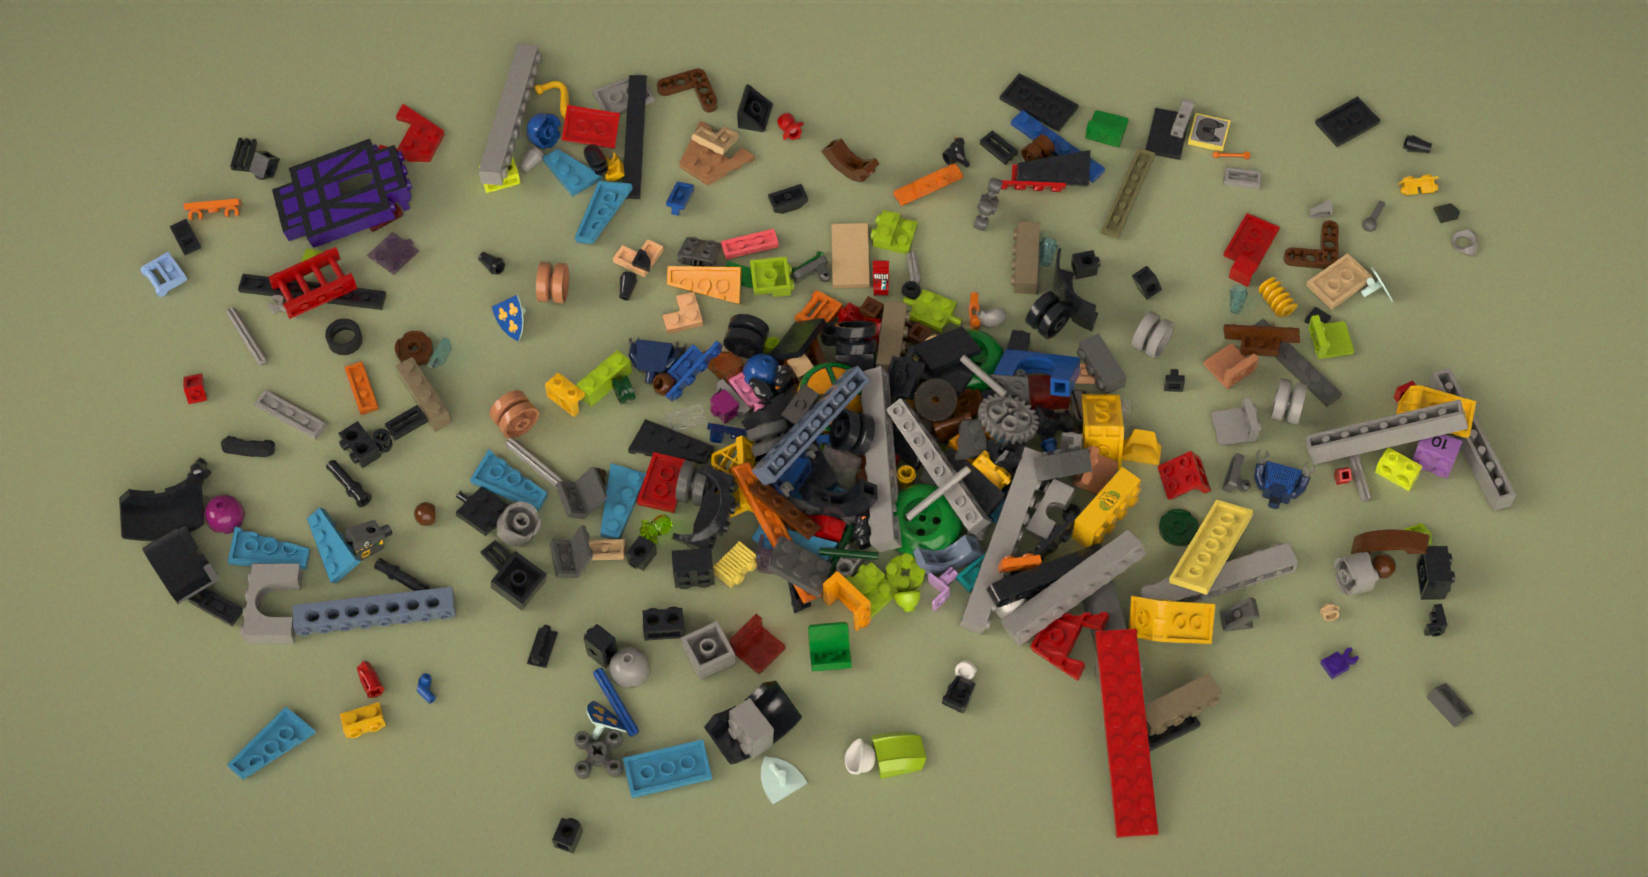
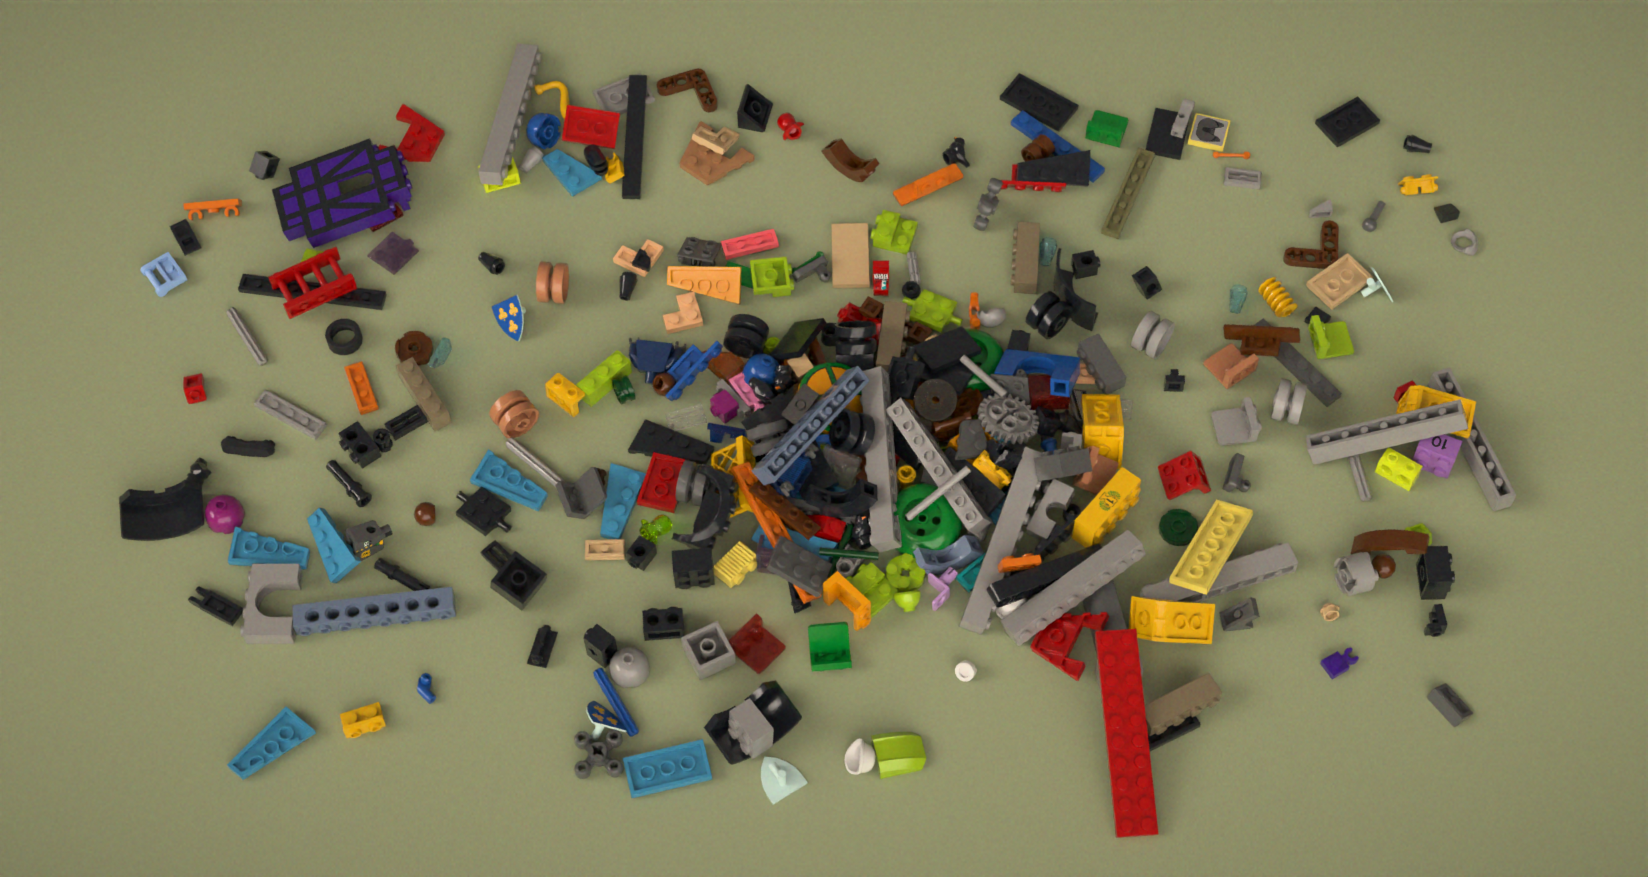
black panel [142,524,220,604] -> none
black tile [230,138,257,172] -> none
light grey bar [267,295,301,318] -> none
red hinge [357,661,384,698] -> none
light grey brick [497,502,541,547] -> none
dark grey bracket [550,525,593,578] -> none
black brick [552,818,583,854] -> none
dark azure wing [575,181,633,244] -> none
blue plate [666,181,694,216] -> none
black slope [768,184,808,214] -> none
orange plate [794,290,843,333] -> none
black hand [942,675,976,713] -> none
black tile [980,130,1018,165] -> none
yellow slope [1122,429,1162,465] -> none
red tile [1223,213,1280,271] -> none
red panel [1229,255,1259,287] -> none
dark blue torso [1254,450,1316,509] -> none
red piece [1333,467,1352,485] -> none

